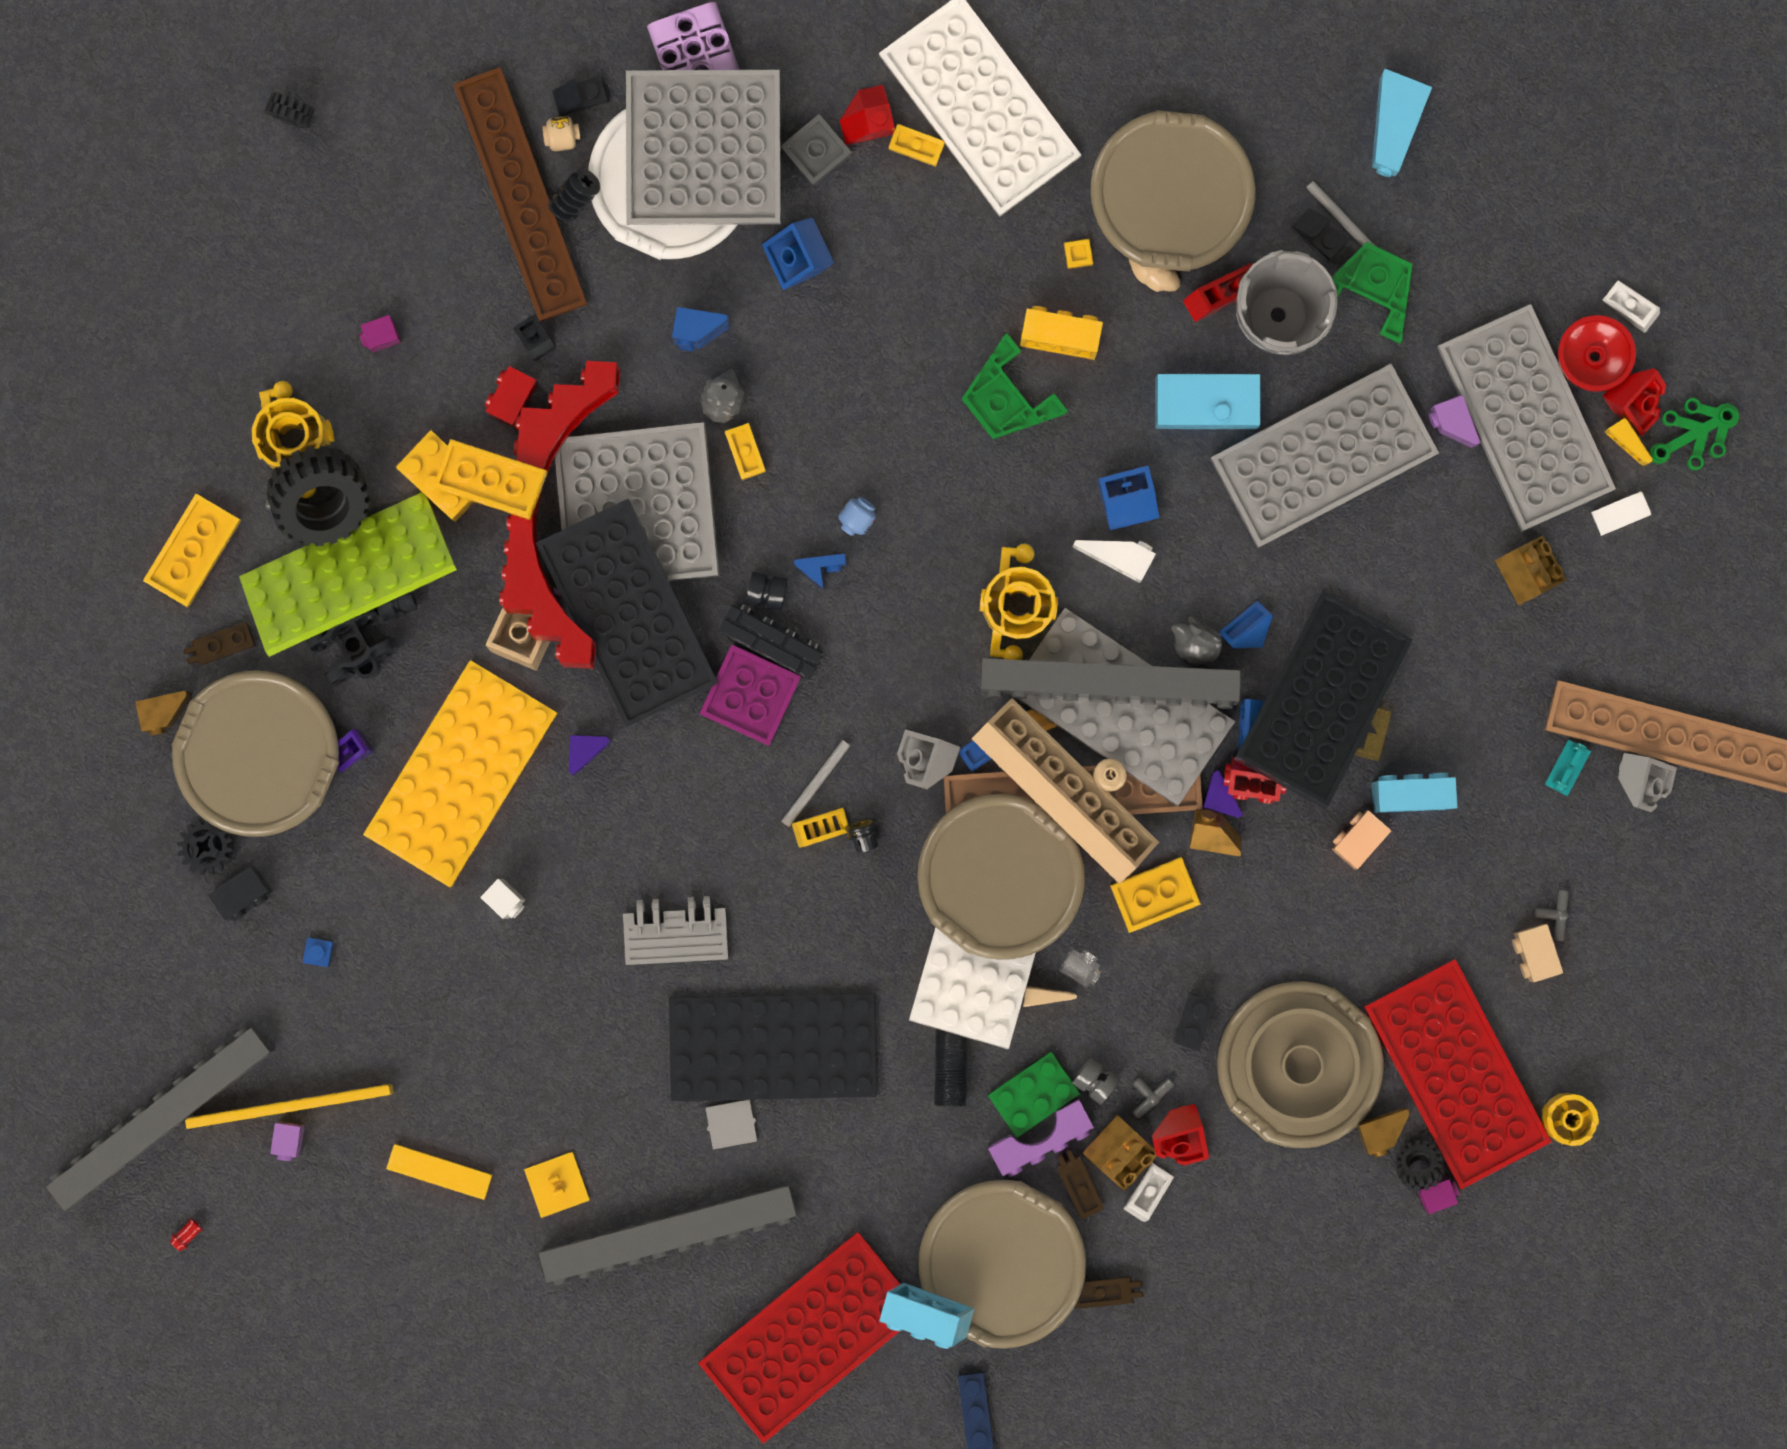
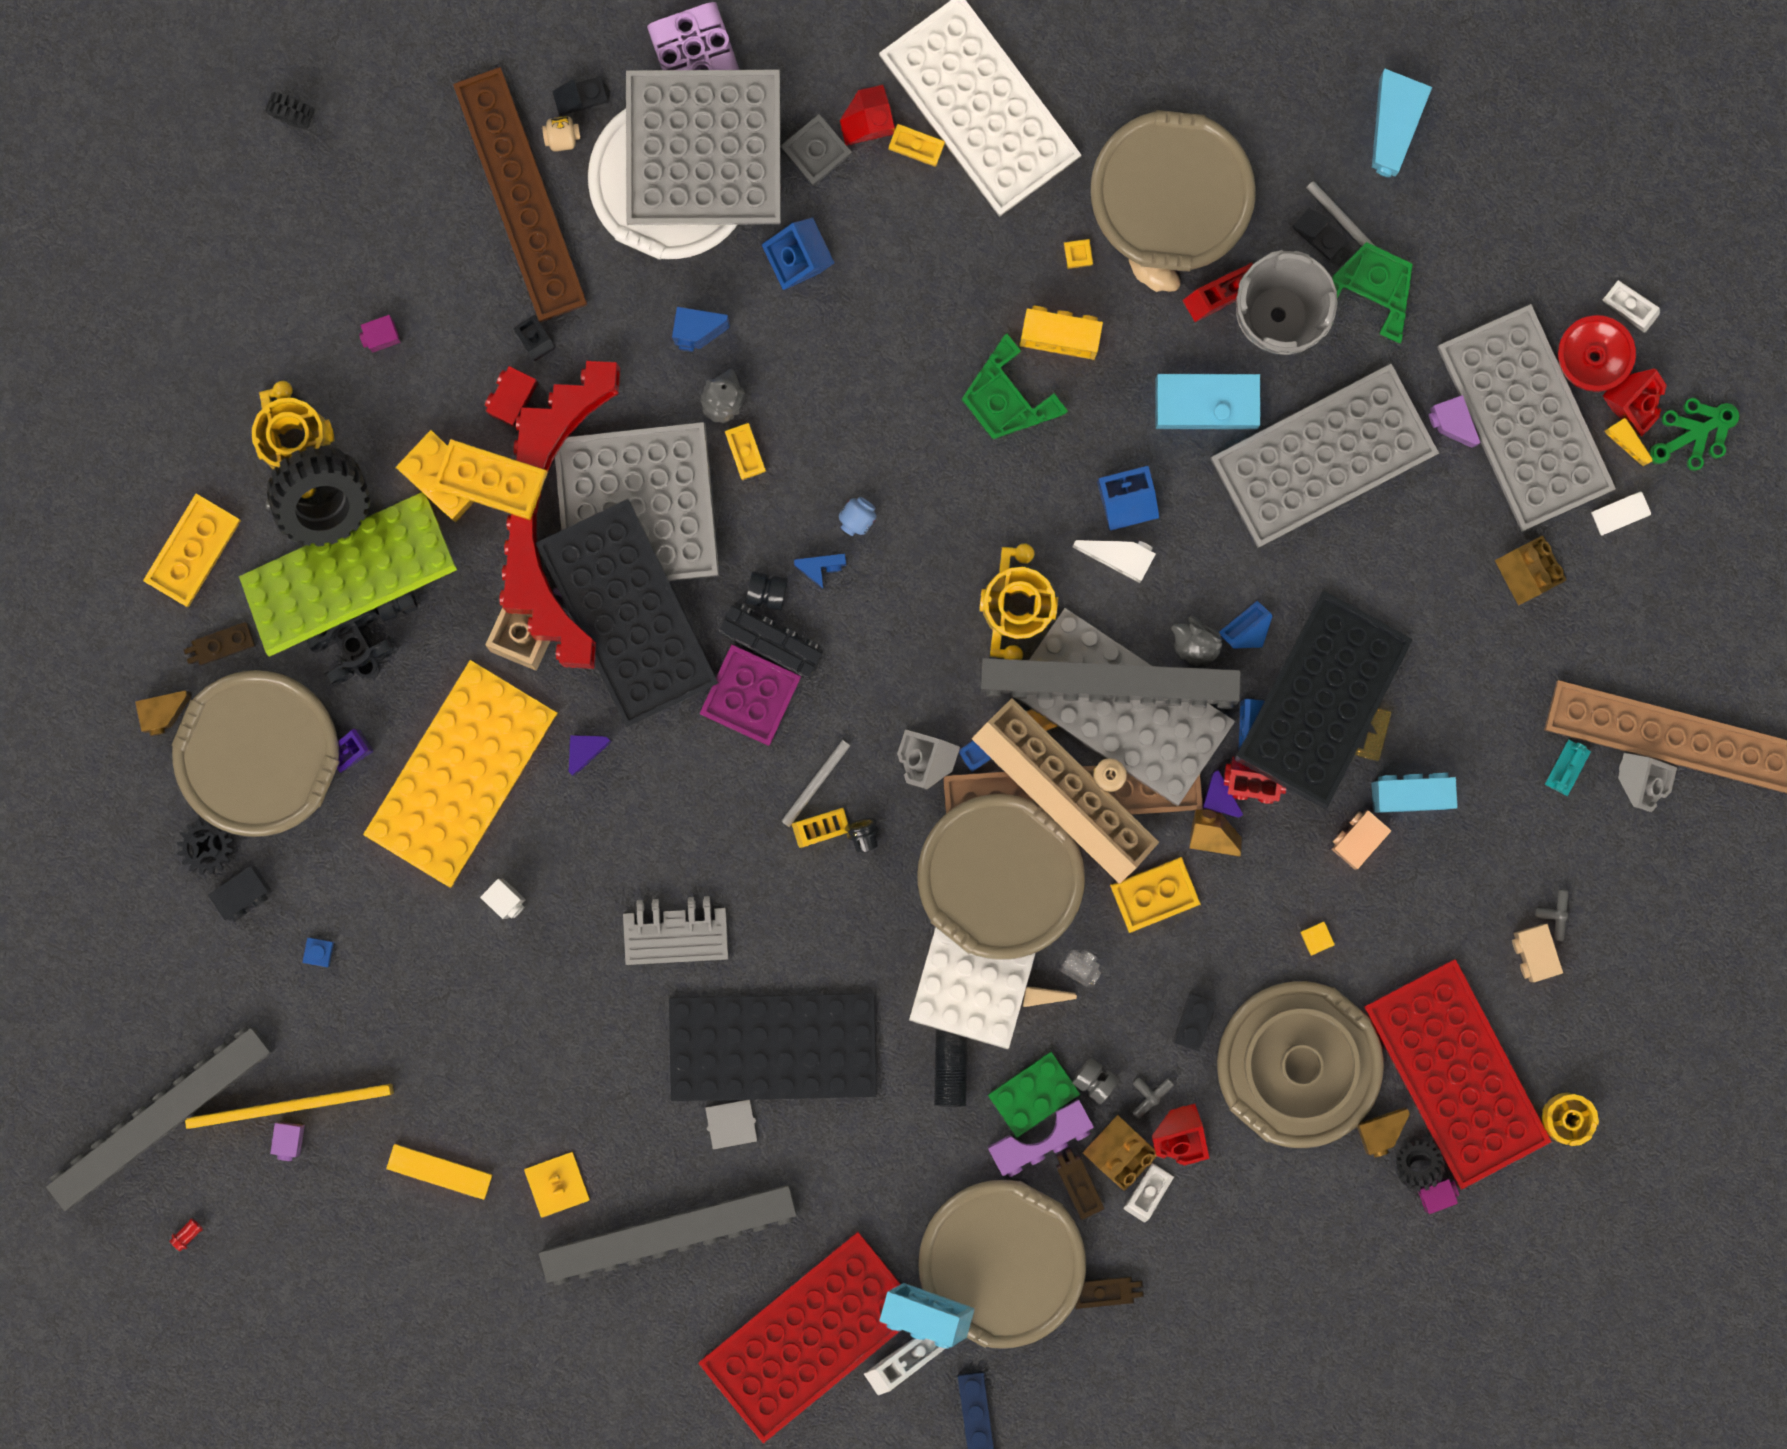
black piece [548,168,601,222] -> none
none -> white slope [864,1338,946,1395]
none -> yellow tile [1300,922,1335,956]

